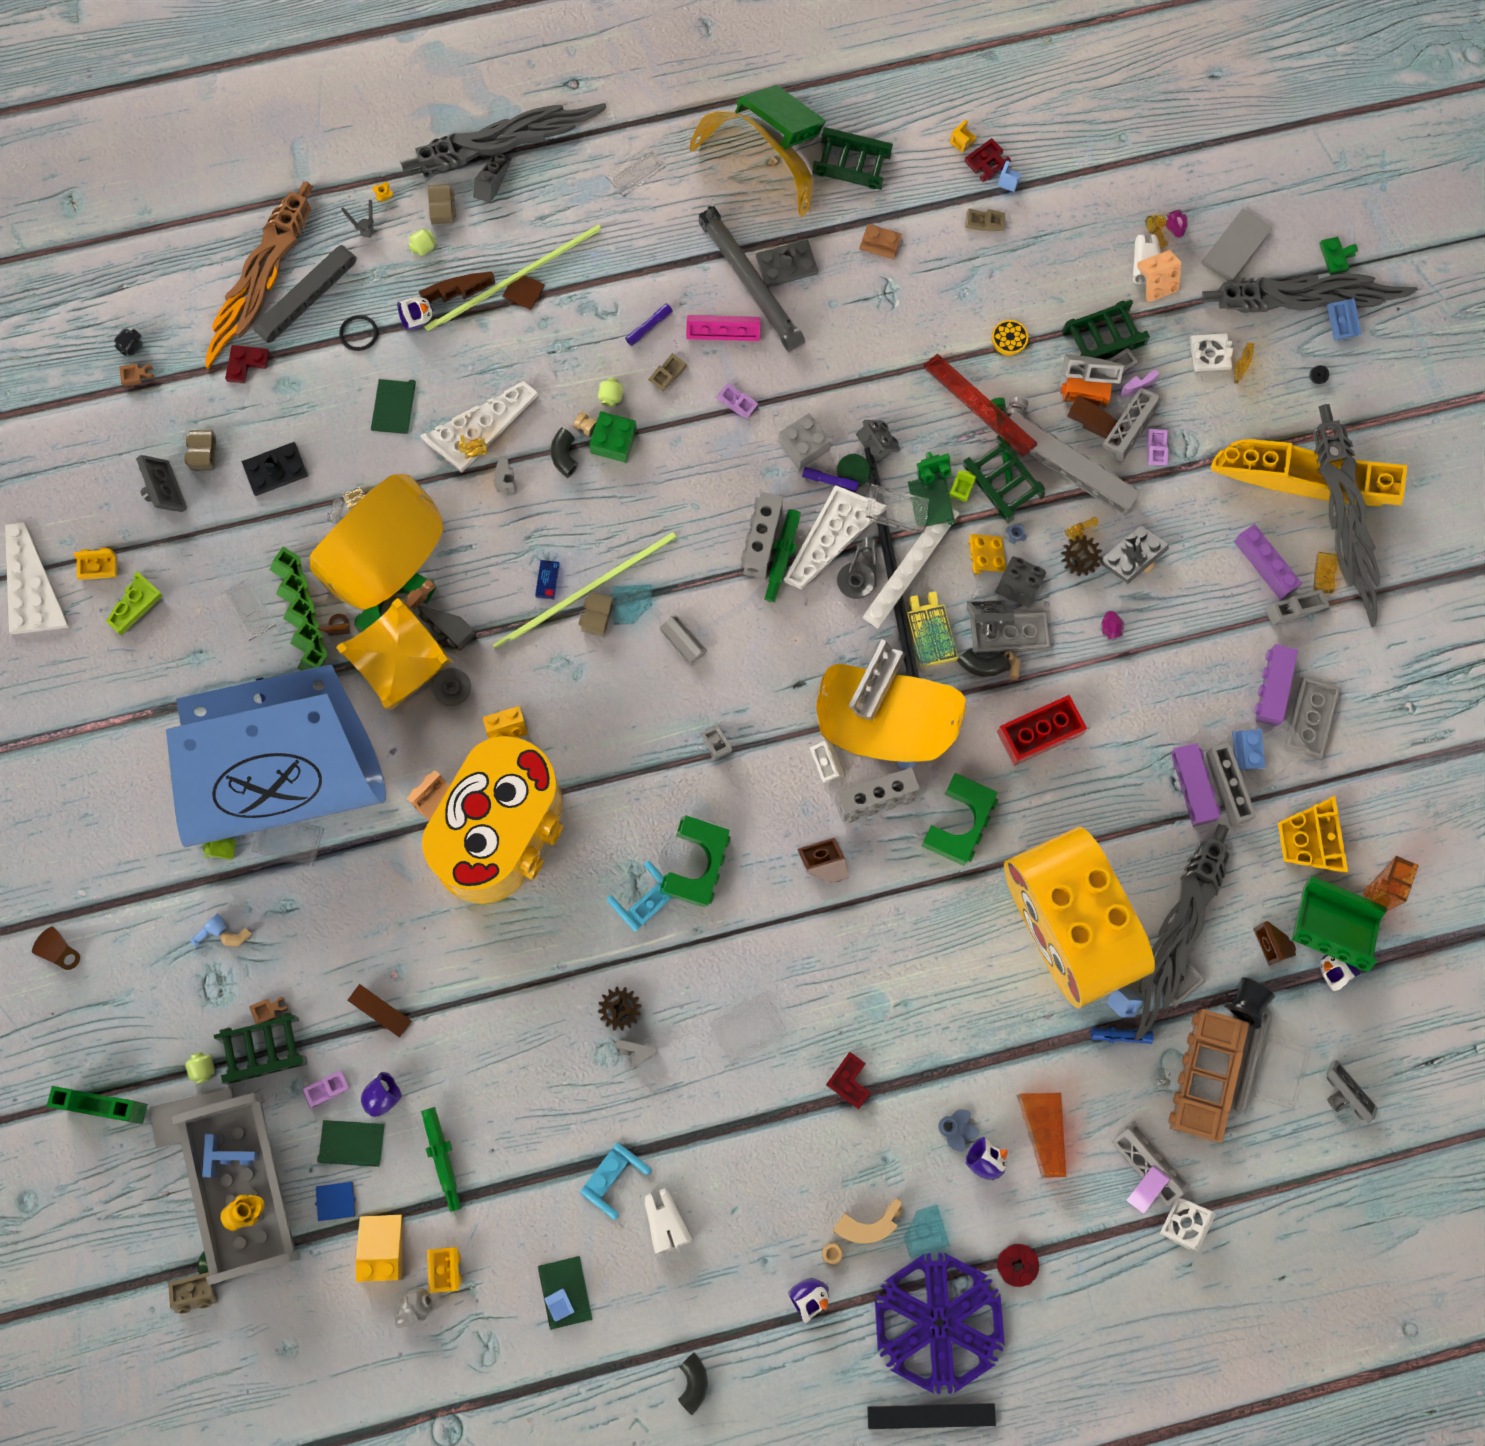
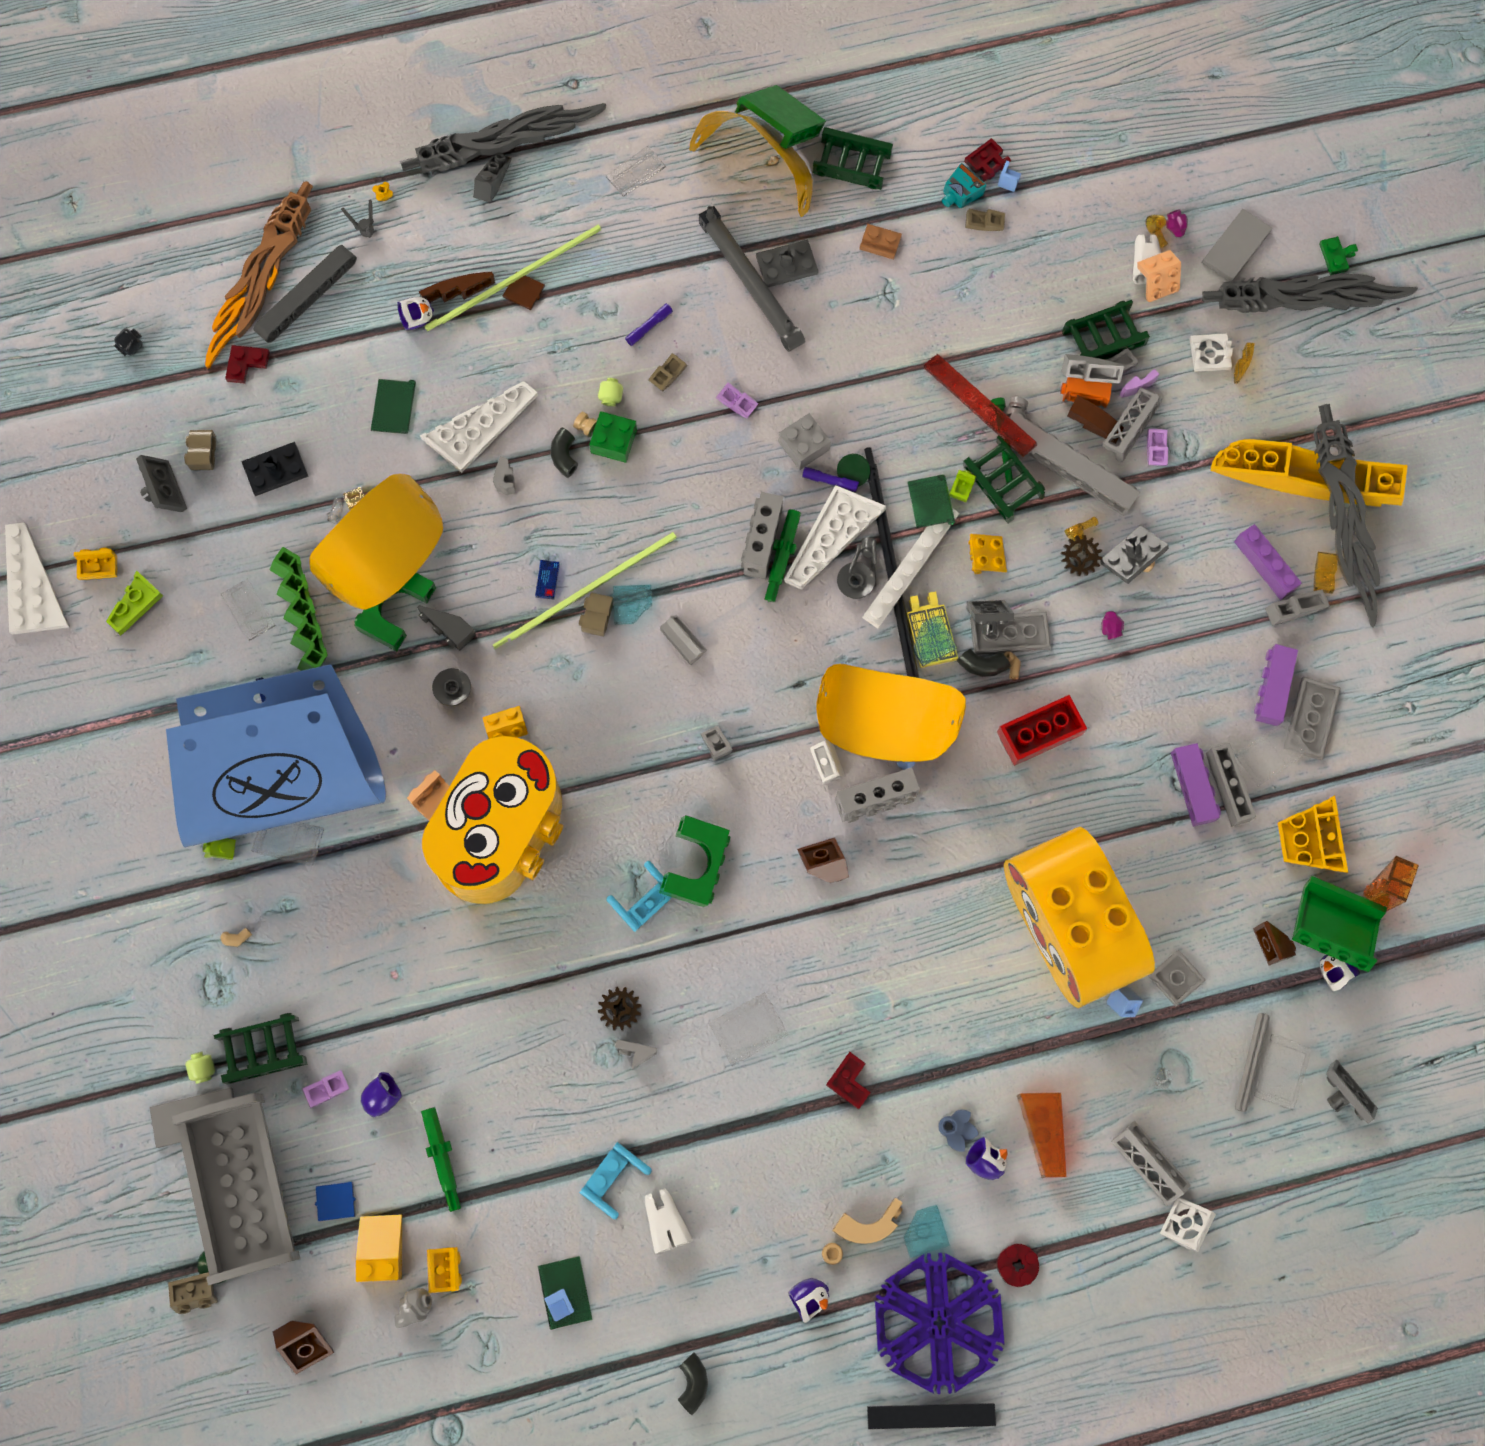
reddish brown piece [32,926,80,970] -> none
green arch [46,1086,148,1124] -> none
medium nougat plate [119,363,154,386] -> none
light blue bar [190,913,227,947] -> none
medium blue bracket [202,1134,259,1177] -> none
yellow head [220,1194,264,1231] -> none
medium nougat plate [249,997,288,1024] -> none
reddish brown piece [317,614,350,636] -> none
clear green piece [317,1120,385,1167] -> none
yellow piece [336,598,453,710] -> none
black tyre [339,315,378,351] -> none
reddish brown slope [347,984,412,1038] -> none
medium nougat plate [405,579,436,610] -> none
yellowish green head [408,229,436,256] -> none
dark tan brick [428,184,456,224] -> none
clear yellow bracket [458,434,488,459] -> none
dark pink panel [686,315,760,341] -> none
light grey fence [849,640,905,721] -> none
dark grey bracket [856,420,901,464] -> none
clear piece [866,484,929,533] -> none
green hips [917,452,951,483] -> none
green arch [921,773,999,866] -> none
yellow panel [950,119,977,153] -> none
yellow tile [991,320,1028,356] -> none
dark grey bracket [995,556,1046,608] -> none
sand blue plate [1005,524,1027,544] -> none
blue pin [1090,1026,1154,1044] -> none
lavender slope [1127,1165,1171,1214] -> none
dark grey piece [1134,824,1230,1041] -> none
medium nougat window [1168,1009,1249,1143] -> none
black hat [1224,977,1275,1029] -> none
medium blue plate [1232,729,1265,770] -> none
black tile [1309,365,1329,384] -> none
medium blue plate [1327,298,1362,341] -> none
none -> reddish brown slope [272,1321,334,1374]
none -> teal torso [942,163,986,208]

